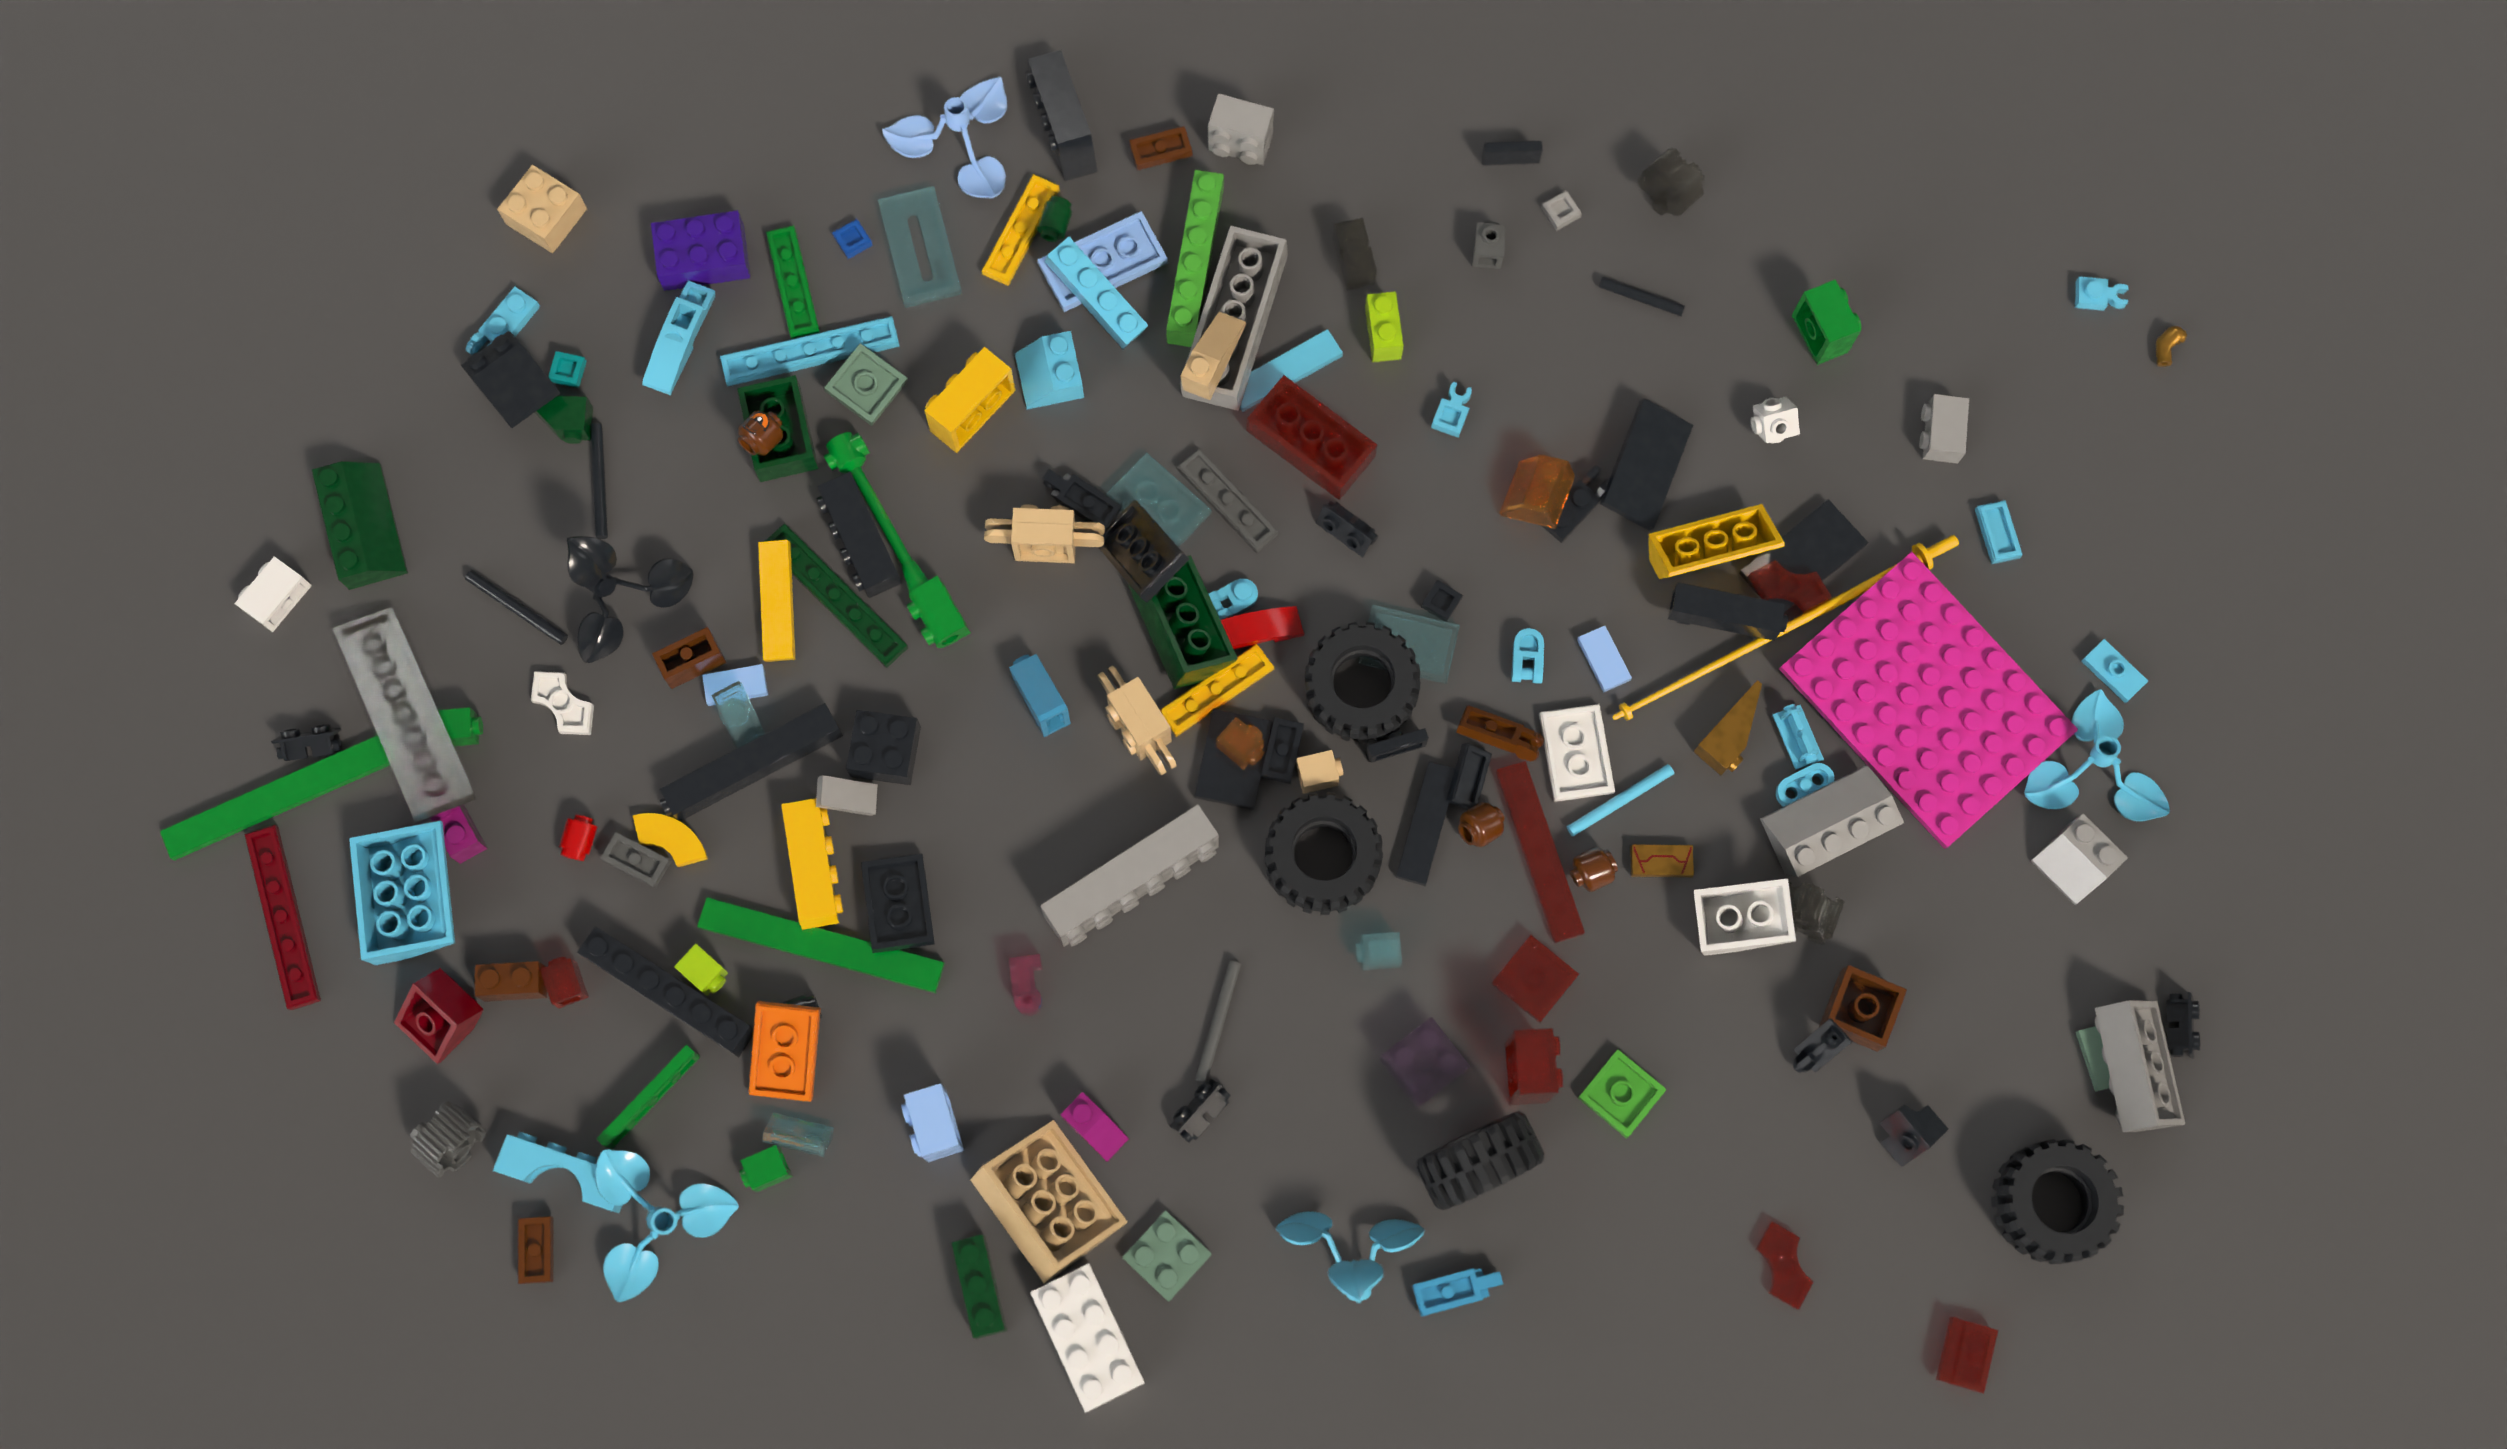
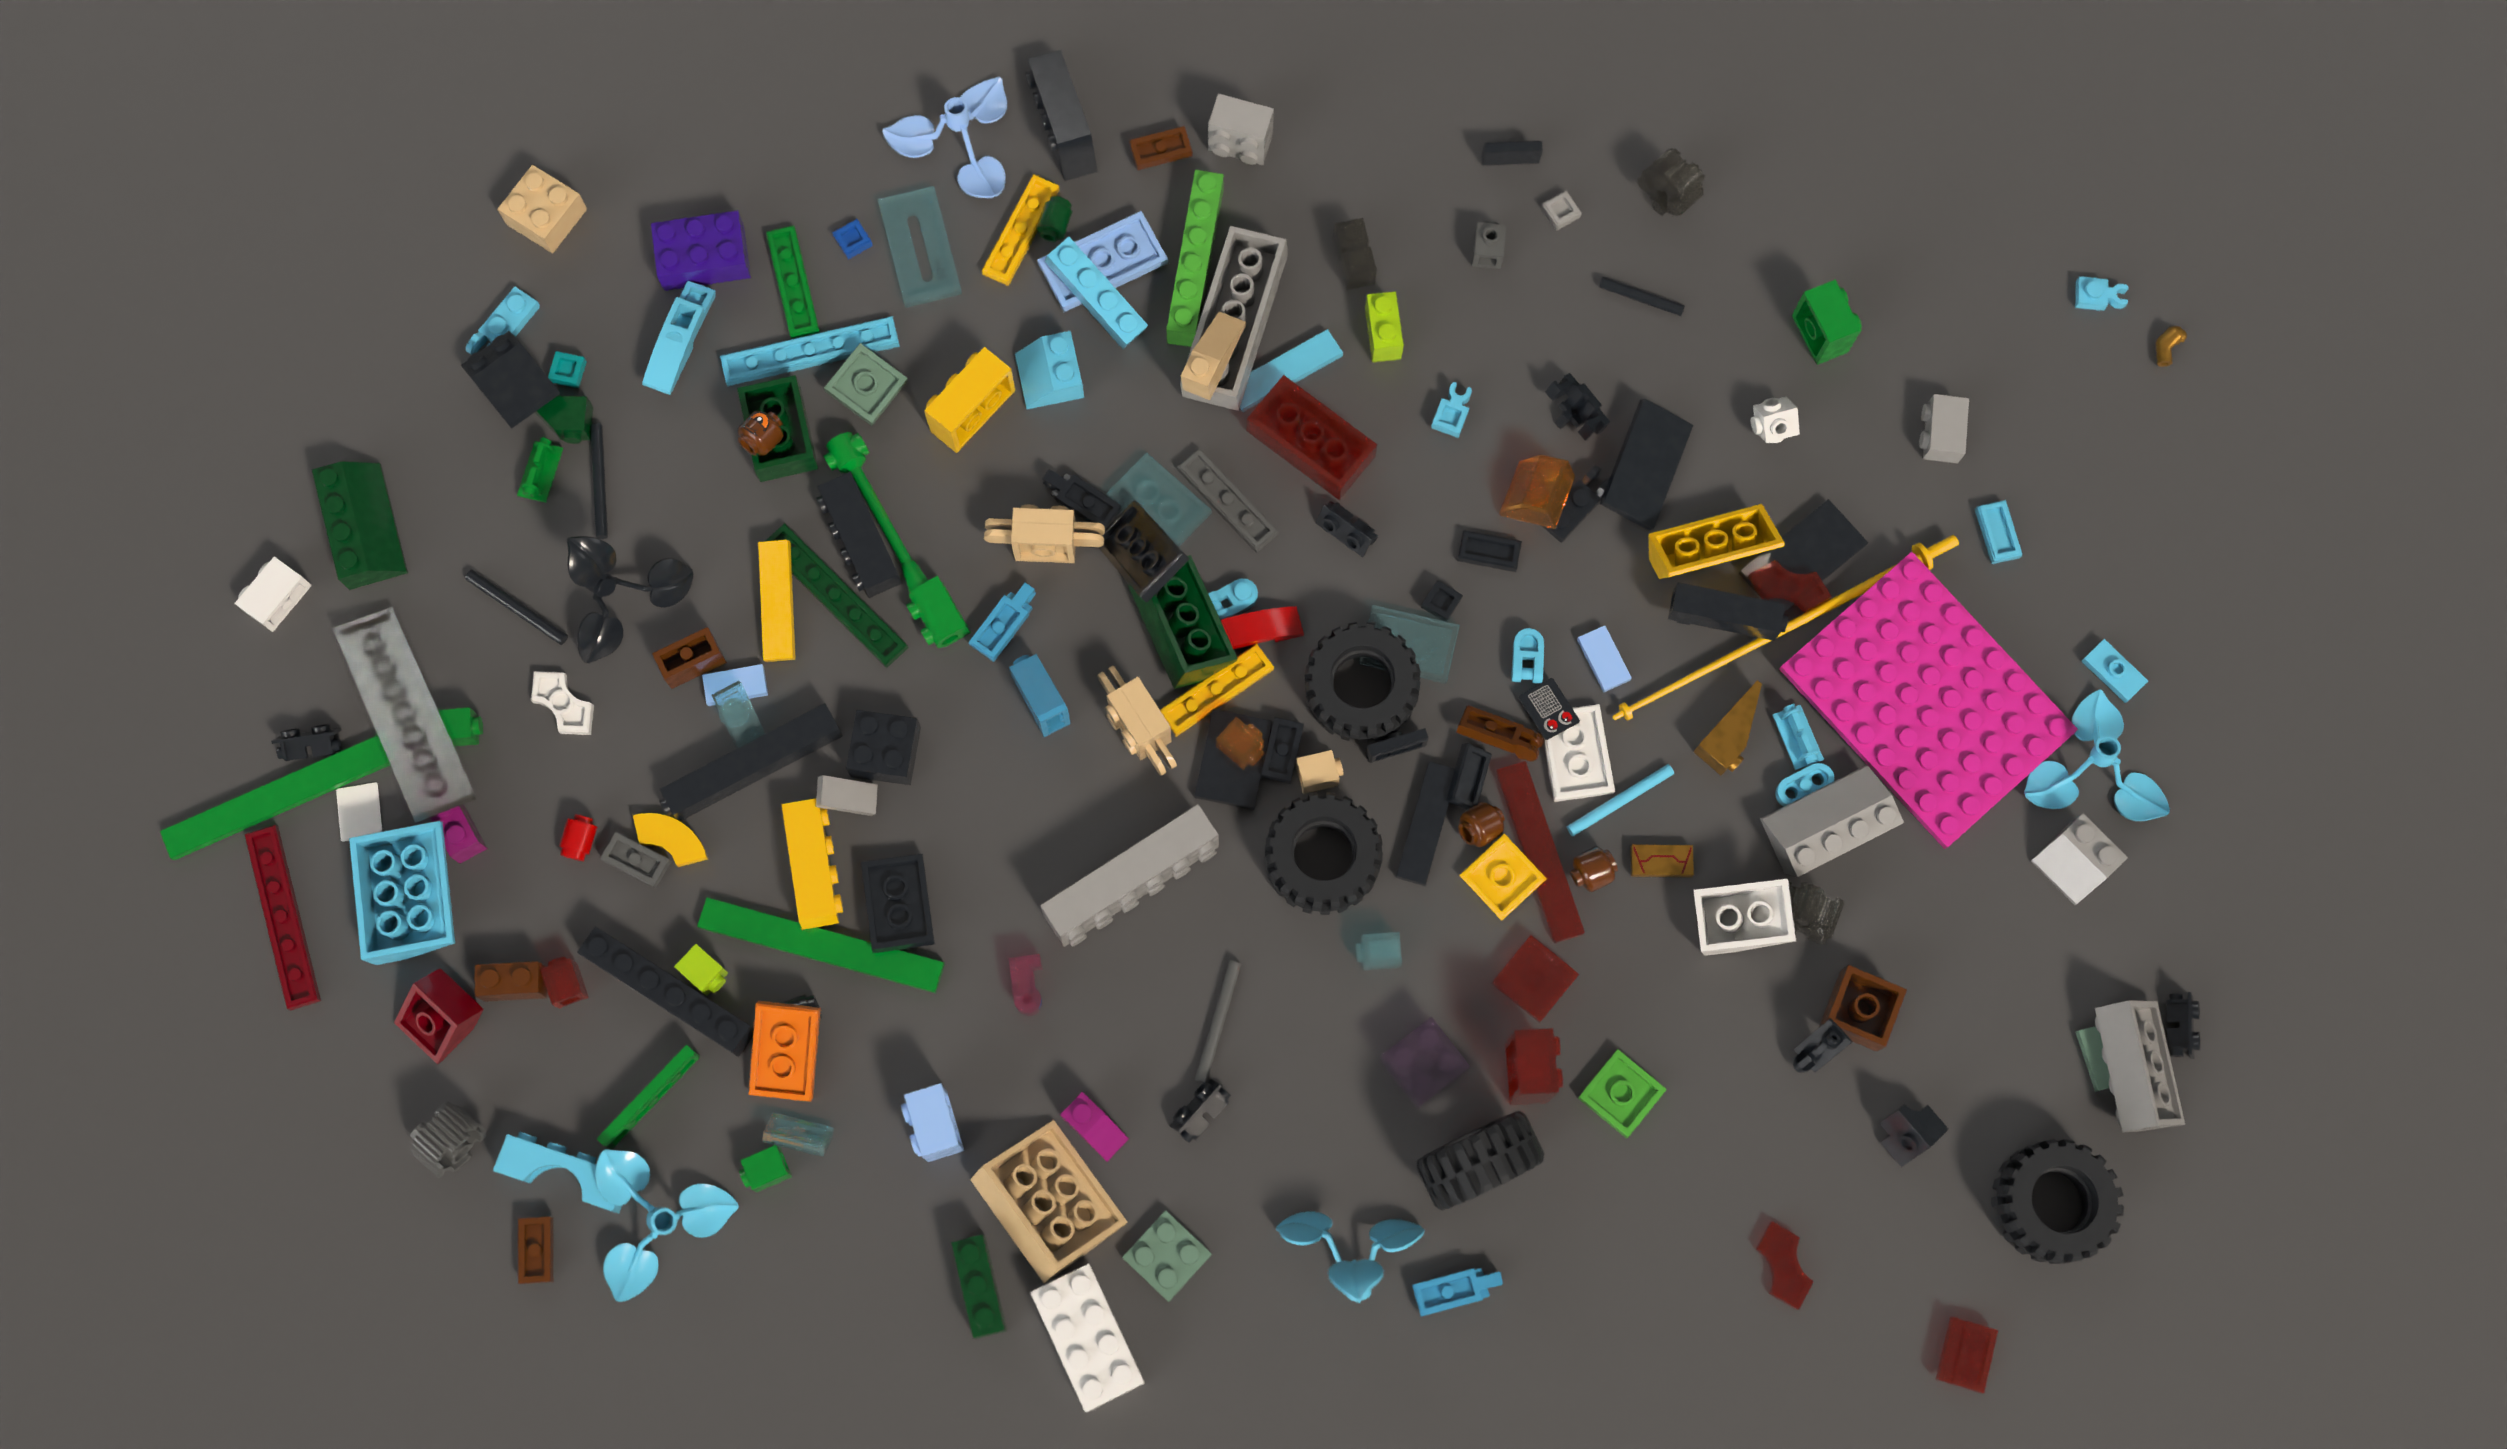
none -> white sticker [336,782,382,842]
none -> green hinge [517,437,564,503]
none -> dark azure hinge [969,583,1036,662]
none -> black tile [1457,530,1522,572]
none -> yellow plate [1460,833,1547,921]
none -> black sticker [1518,678,1580,740]
none -> black piece [1545,373,1610,441]

